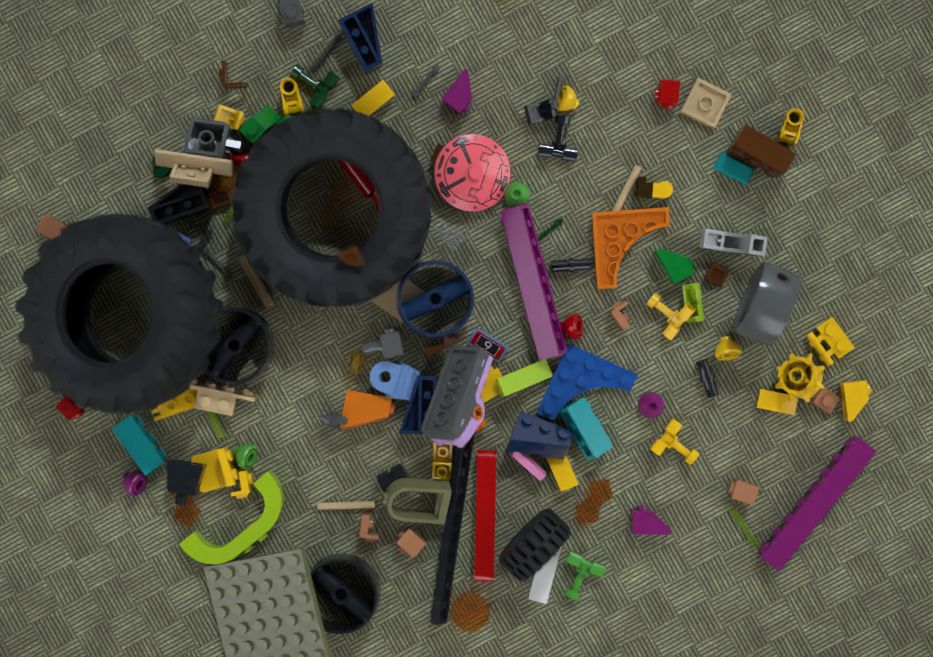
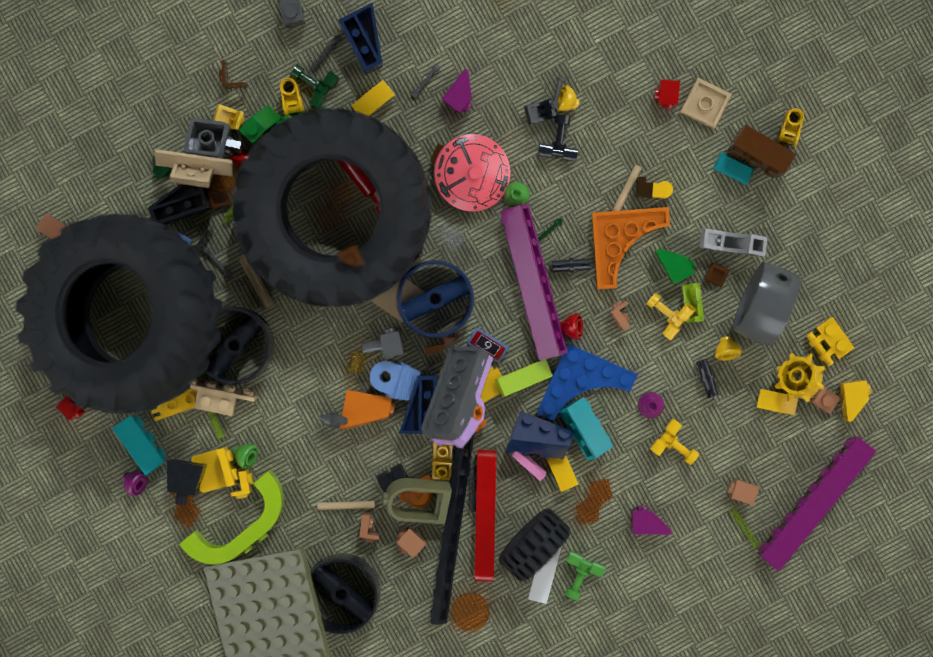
none -> orange piece [398,474,432,508]
none -> dark grey piece [469,461,477,516]

